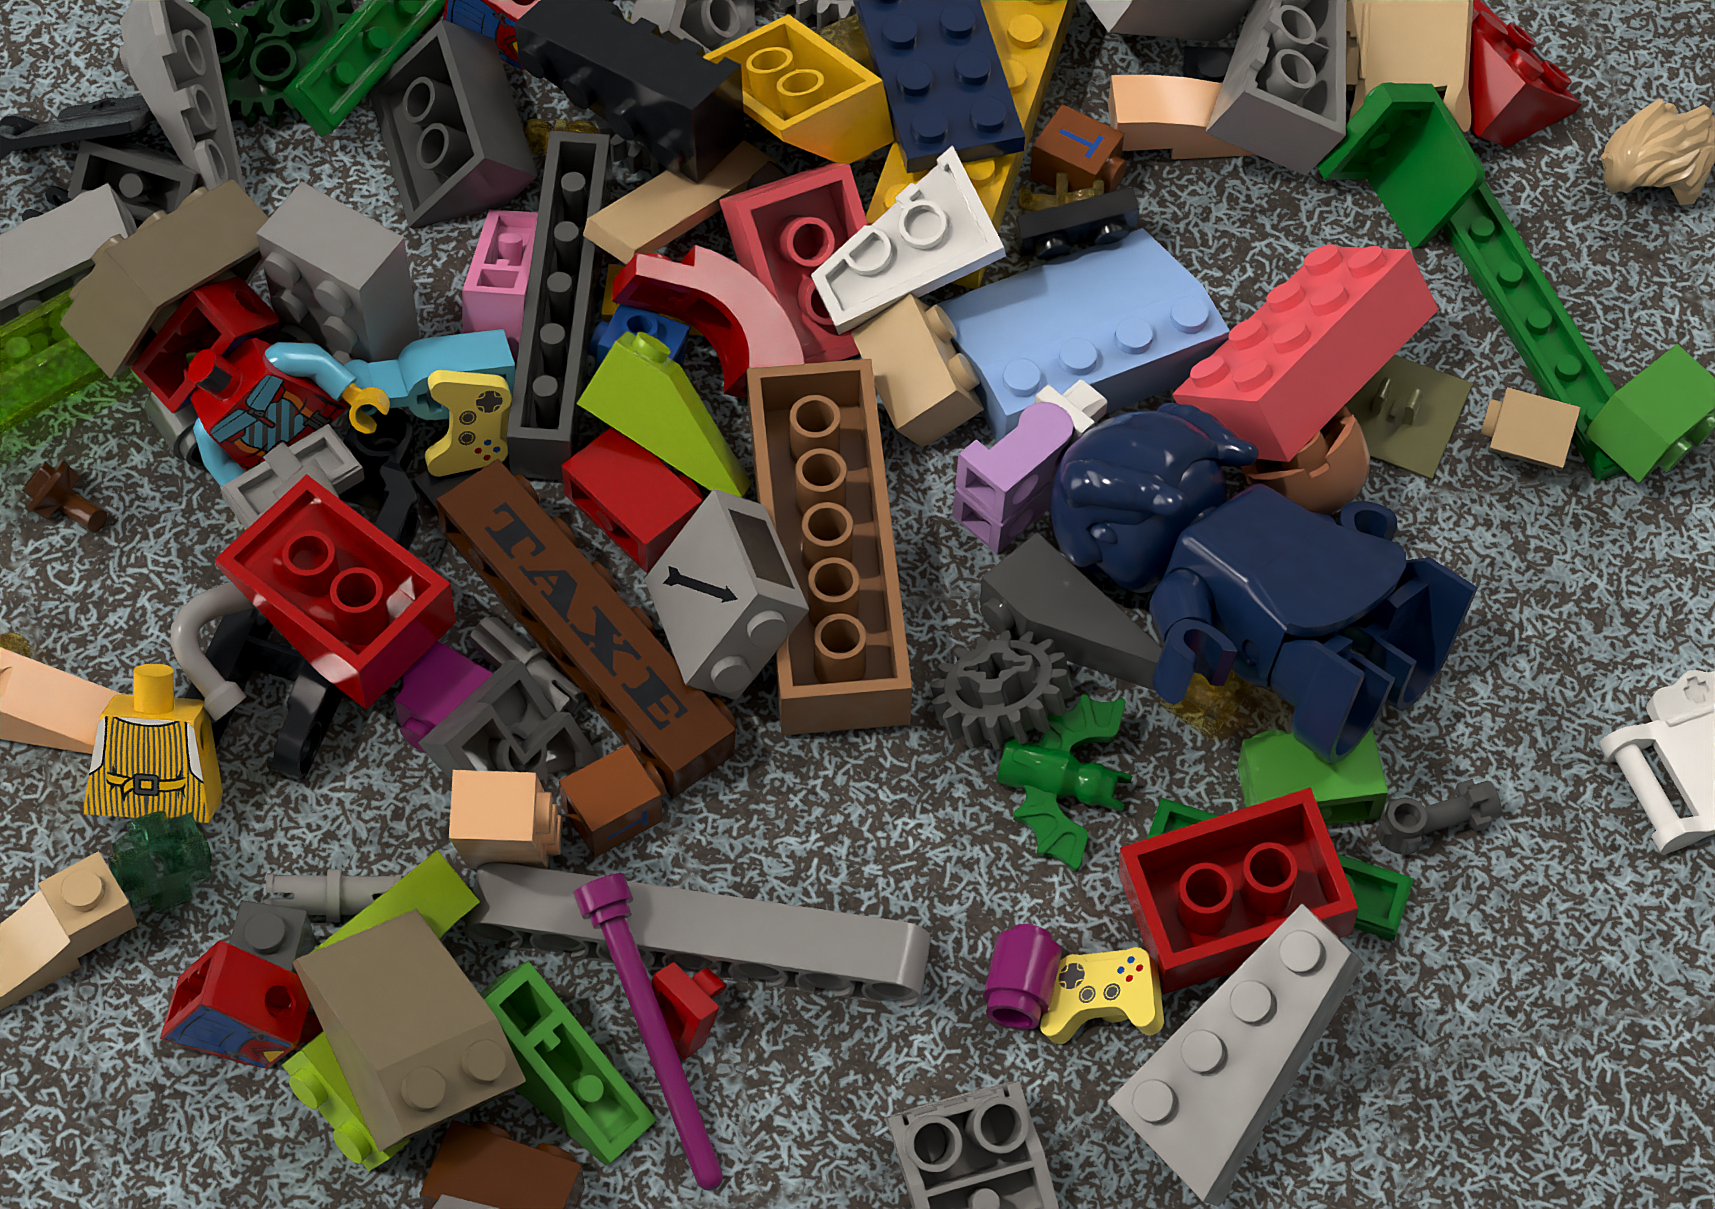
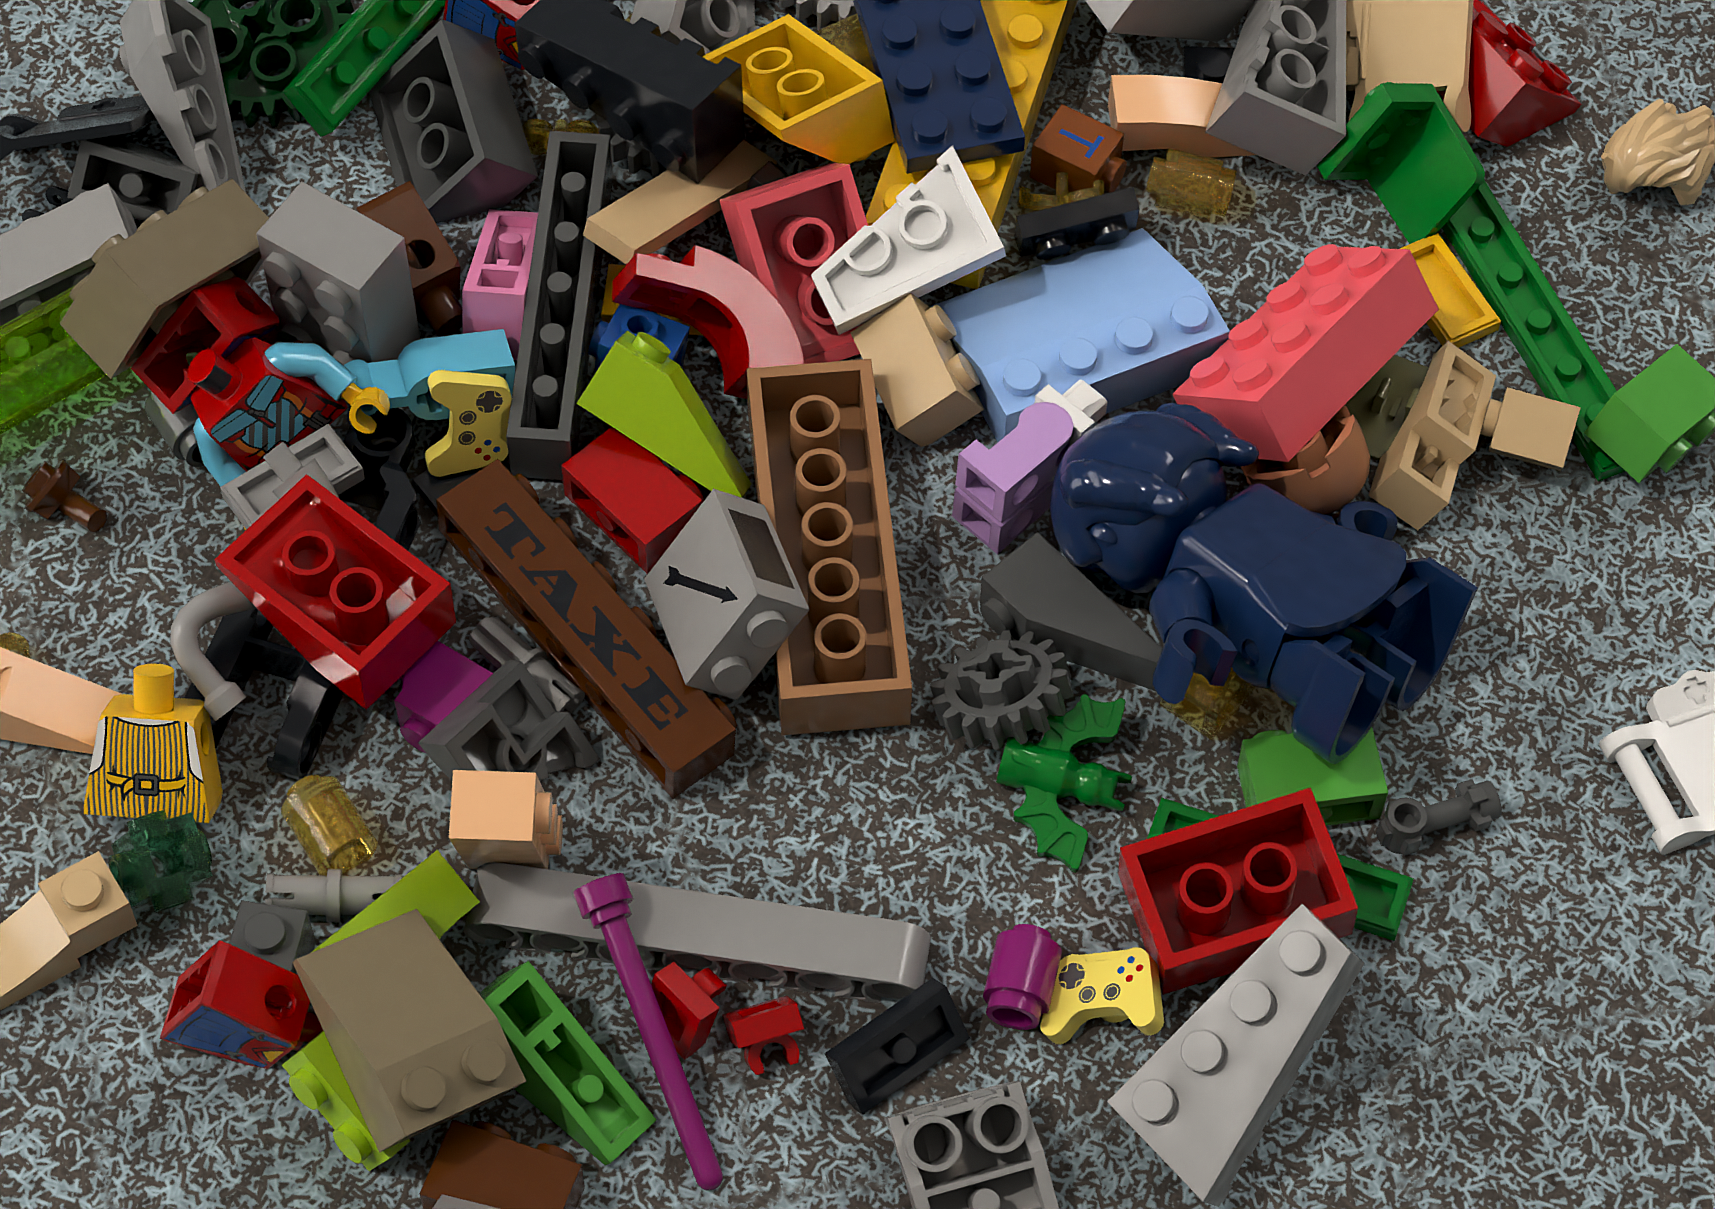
dark orange brick [559,744,667,858] -> none
none -> clear yellow brick [281,775,378,876]
none -> reddish brown torso [356,181,463,337]
none -> red tile [722,995,804,1075]
none -> black plate [824,978,970,1115]
none -> clear yellow brick [1145,148,1237,219]
none -> tan slope [1368,341,1496,531]
none -> yellow tile [1400,233,1501,348]

